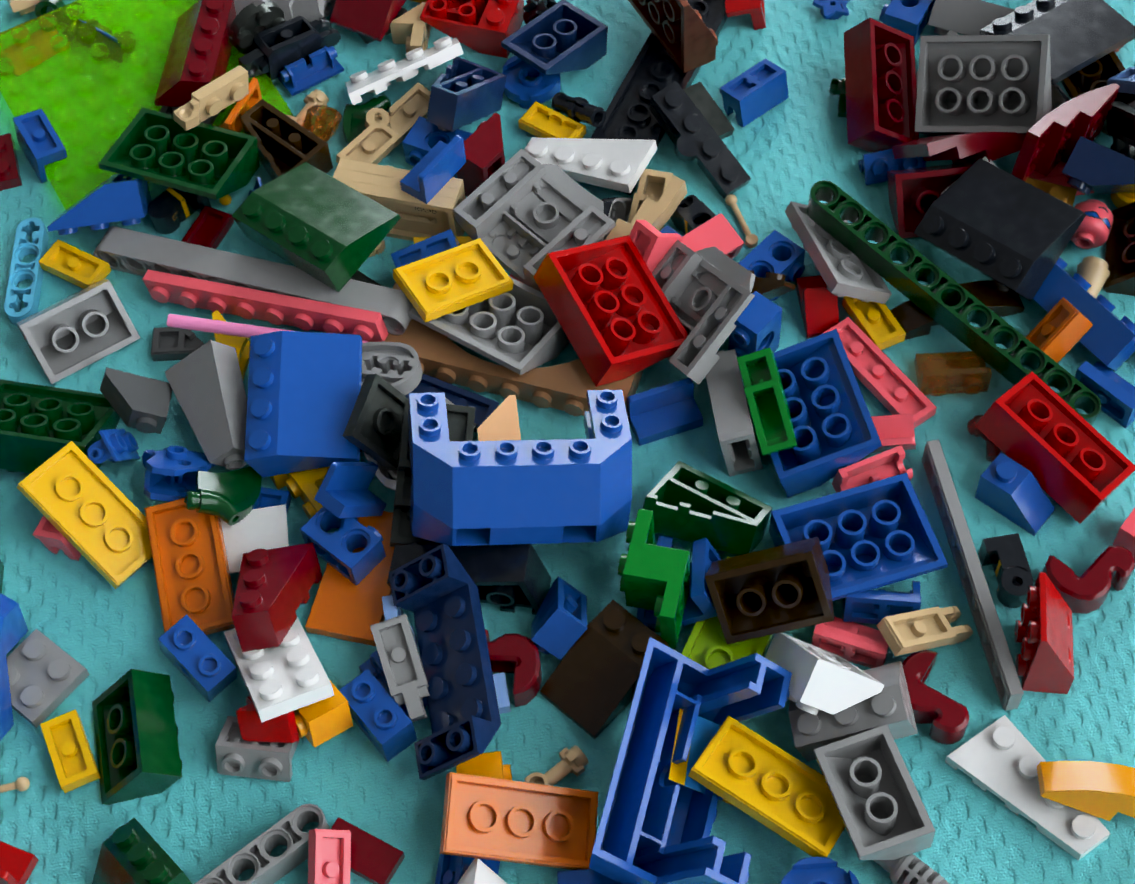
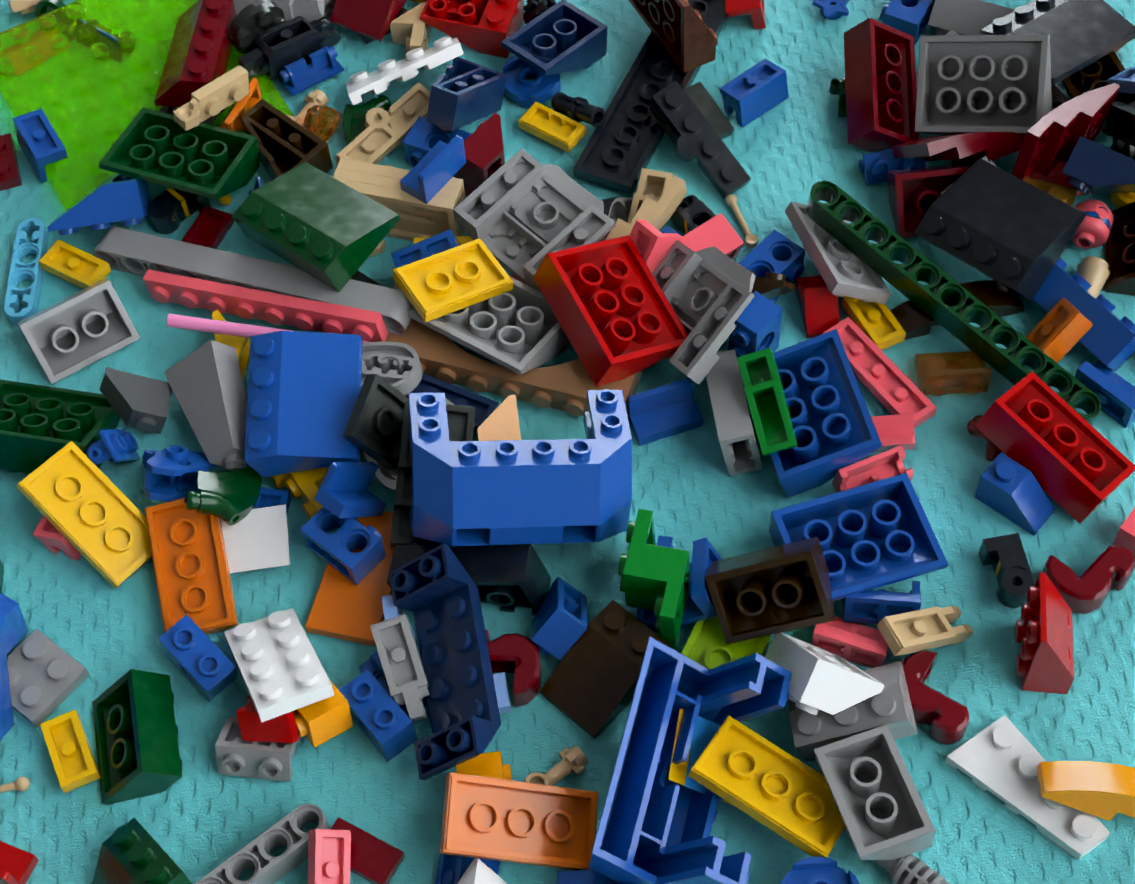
dark grey tile [151,327,204,361] -> none
dark red wedge [231,542,323,652] -> none
white wing [524,137,658,193] -> none
dark green wedge [643,461,772,555] -> none
light grey tile [922,439,1024,711] -> none

